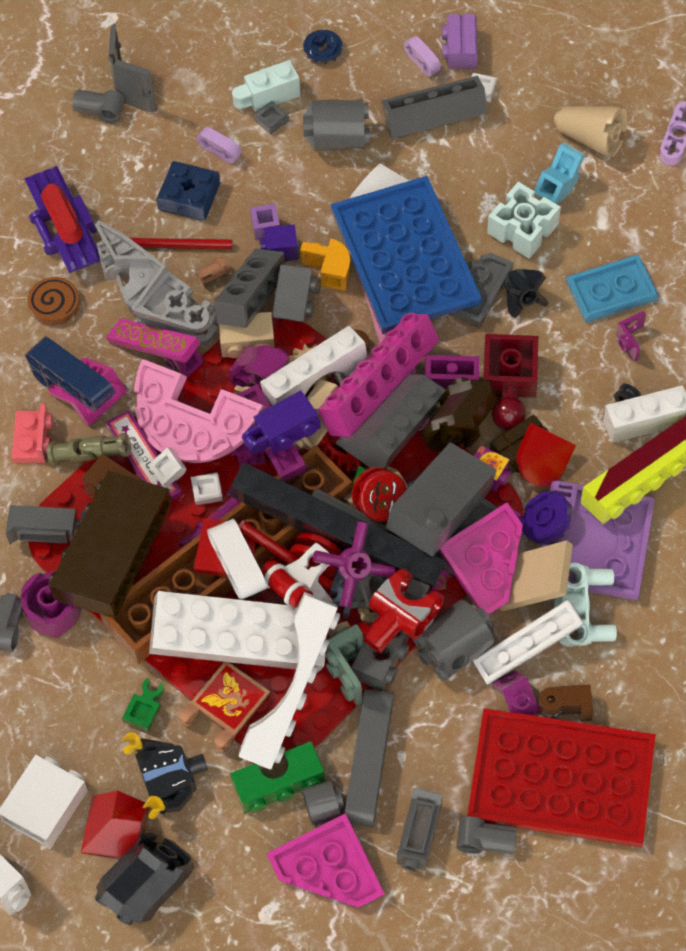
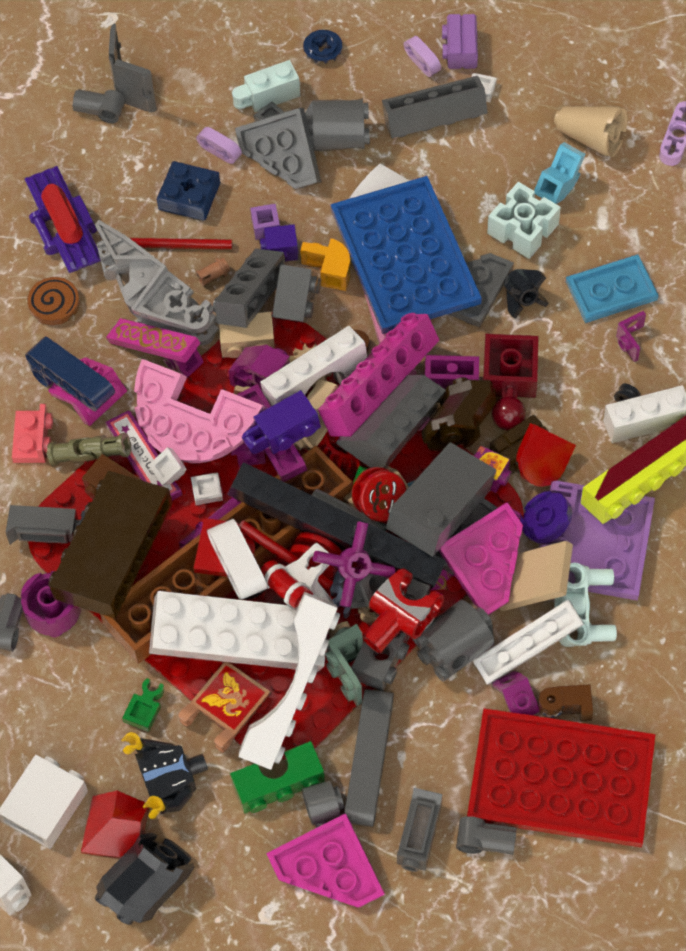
none -> plate [235,108,322,189]

